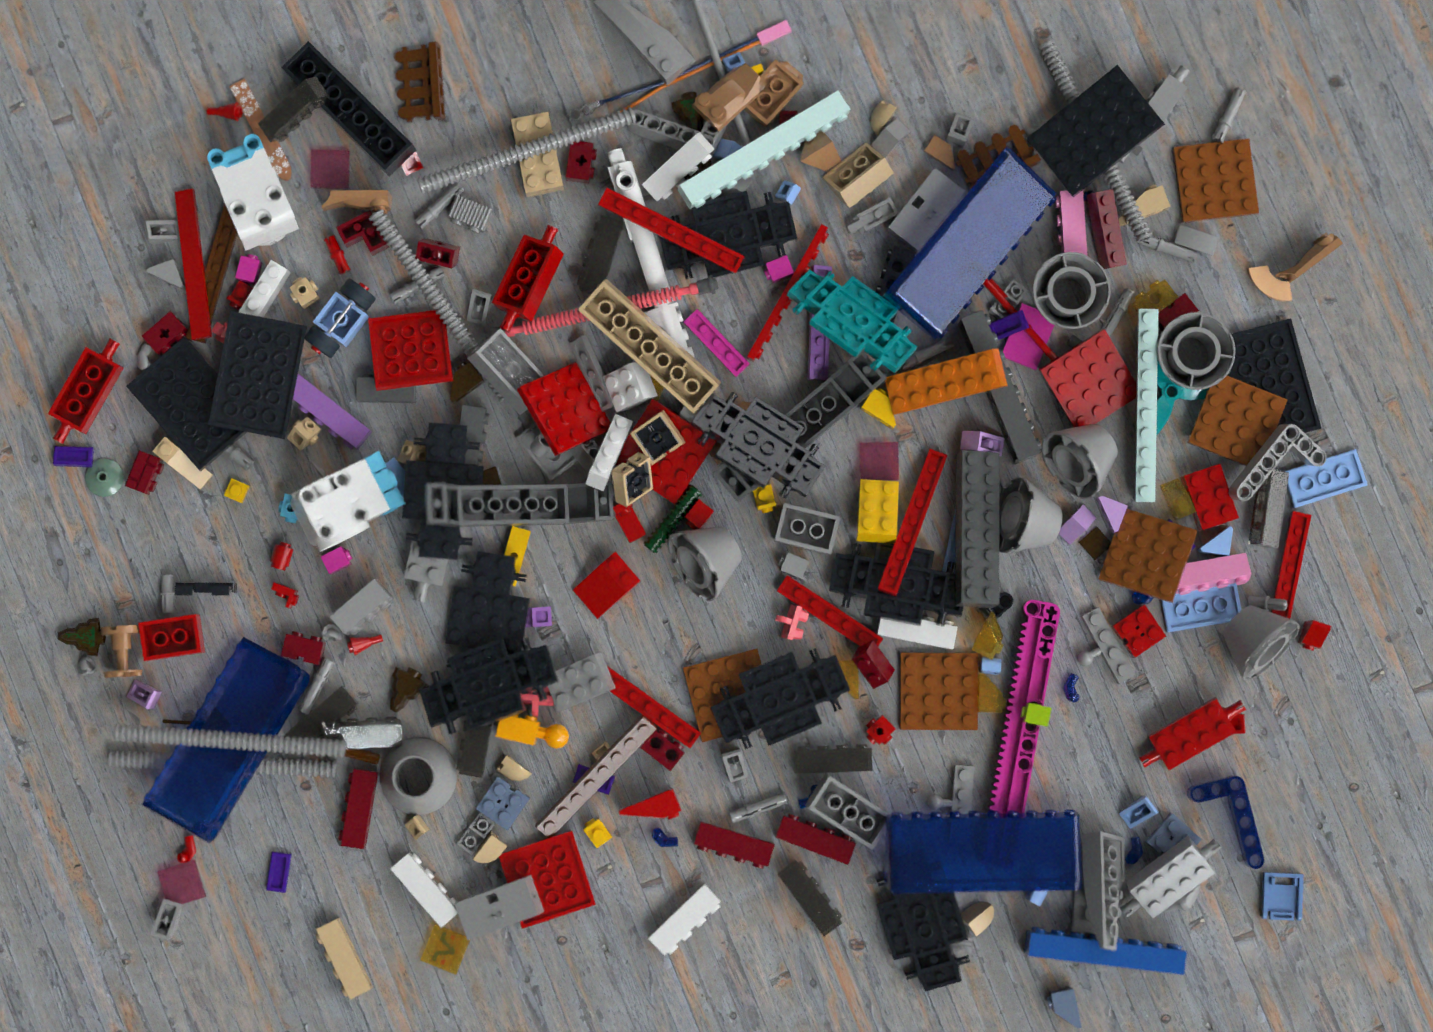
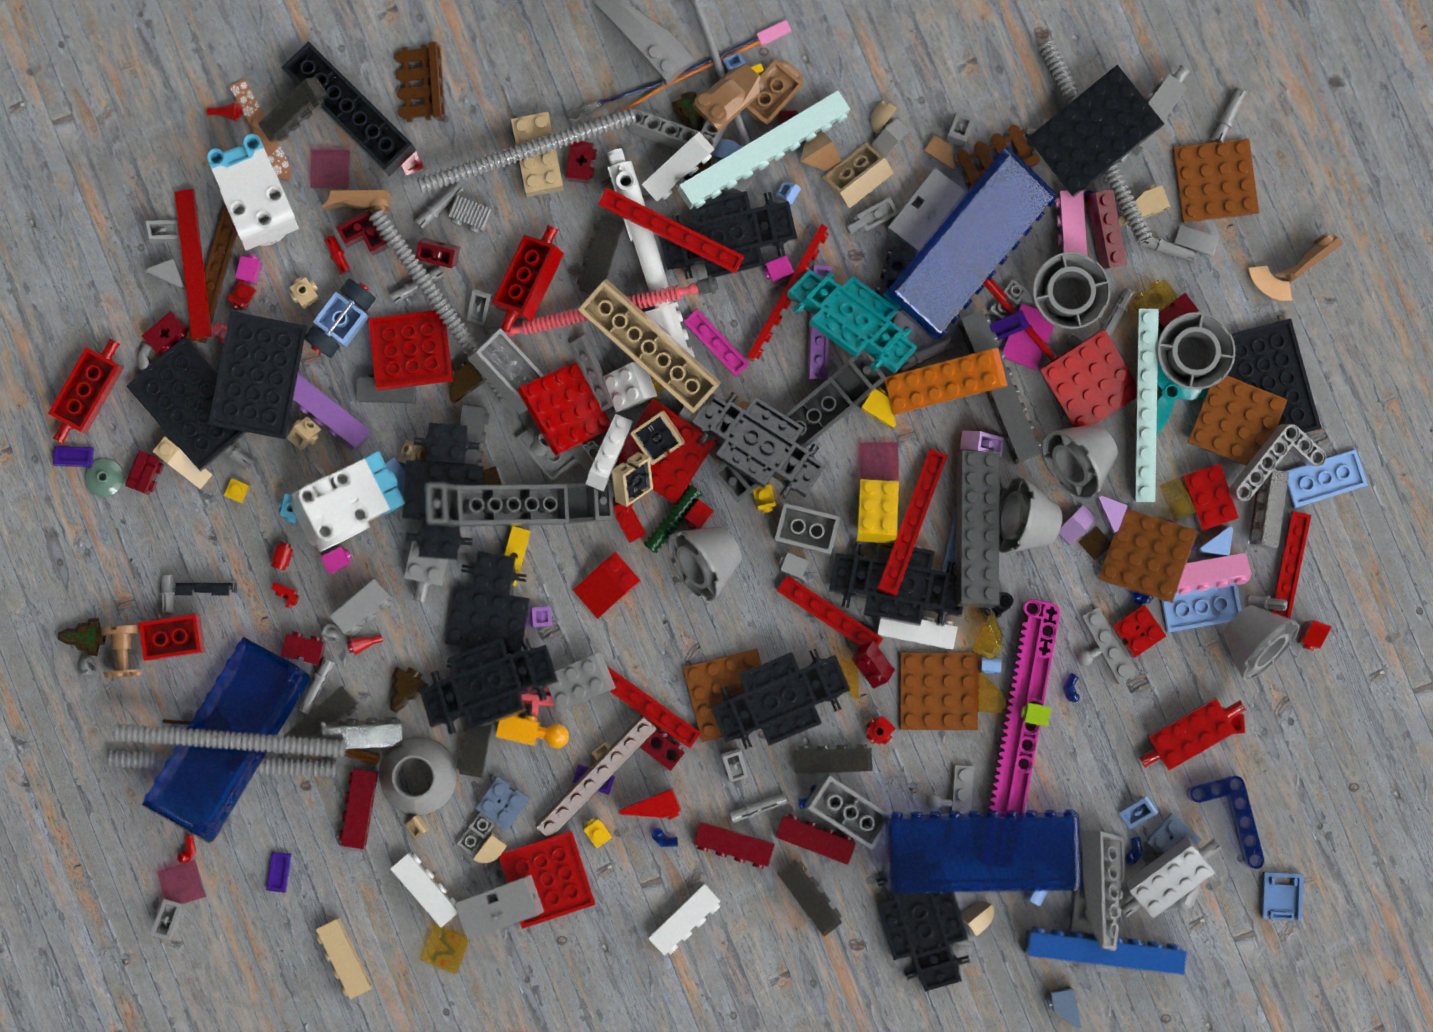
lavender slope [127,680,162,709] -> none
white brick [239,260,291,317] -> none
tan brick [496,755,532,781] -> none
coral hips [775,604,809,640] -> none

